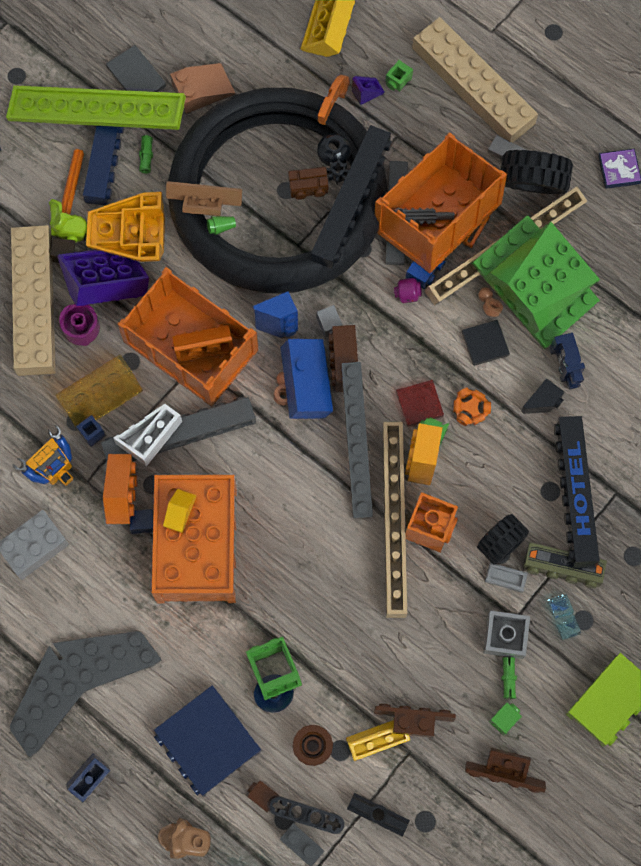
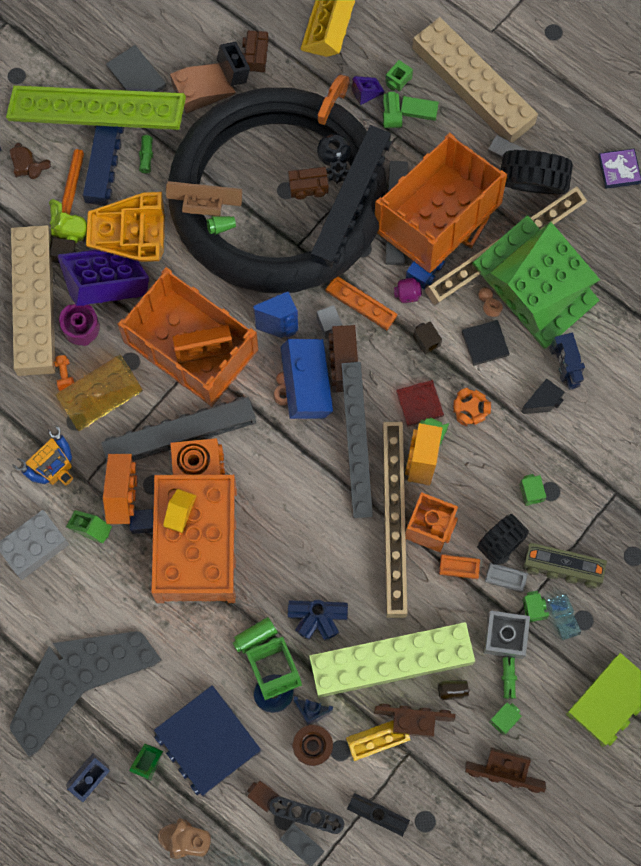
dark blue brick [76,415,106,447] -> none
white wedge [113,404,182,467] -> none
dark grey piece [393,207,455,226] -> none
black brick [554,416,600,569] -> none
none -> reddish brown animal [9,142,51,179]
none -> orange bar [54,355,75,392]
none -> bright green slope [66,510,112,543]
none -> green slope [129,744,163,781]
none -> orange brick [170,438,225,475]
none -> black brick [217,41,250,86]
none -> bright green brick [232,617,278,654]
none -> reddish brown brick [242,30,269,73]
none -> dark blue piece [288,600,348,641]
none -> dark blue slope [293,696,333,726]
none -> yellowish green brick [309,622,475,698]
none -> orange tile [325,277,398,331]
none -> bright green piece [383,92,402,128]
none -> bright green tile [401,96,439,121]
none -> dark brown brick [413,321,442,354]
none -> dark brown piece [438,680,469,700]
none -> orange tile [439,554,480,579]
none -> bright green brick [519,474,546,506]
none -> bright green brick [522,591,549,622]

